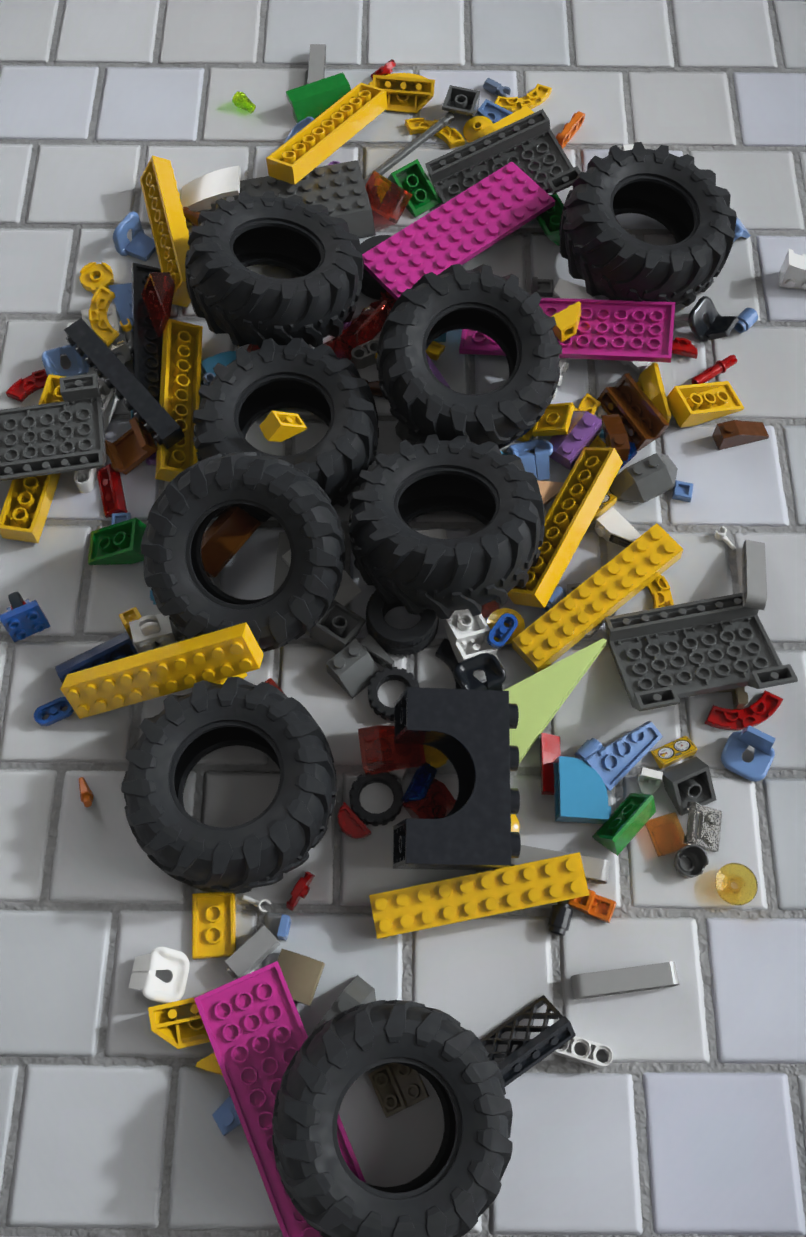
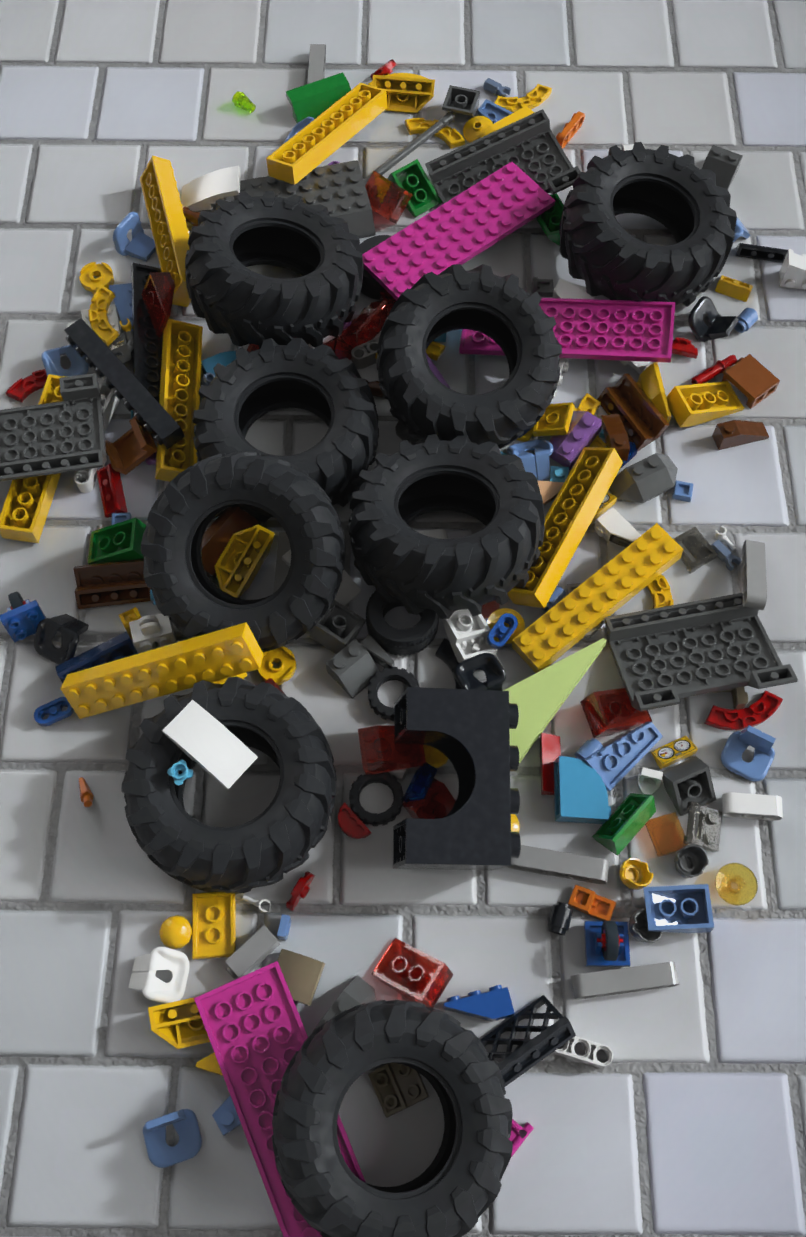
yellow slope [259,411,307,442] -> none
yellow brick [369,852,589,939] -> none
yellow slope [551,301,581,342] -> none
none -> black piece [34,614,89,665]
none -> reddish brown slope [73,559,152,609]
none -> medium blue piece [143,1109,202,1168]
none -> yellow hair [159,915,192,949]
none -> white slope [162,700,258,789]
none -> medium azure plate [167,760,194,786]
none -> yellow wedge [215,524,275,598]
none -> yellow plate [258,646,297,686]
none -> clear red slope [372,938,454,1008]
none -> blue slope [443,985,515,1022]
none -> dark pink hose [508,1119,534,1157]
none -> medium azure plate [549,466,569,482]
none -> clear red slope [580,688,652,738]
none -> blue plate [584,921,631,967]
none -> yellow hair [619,858,654,890]
none -> dark grey hair [629,909,662,943]
none -> medium blue slope [643,884,714,933]
none -> clear smoke plate [674,527,718,574]
none -> dark grey slope [702,145,743,190]
none -> sand blue bar [709,540,742,571]
none -> yellow slope [715,275,753,302]
none -> dark orange panel [721,354,780,409]
none -> white beam [722,792,783,821]
none -> black slope [736,243,788,263]

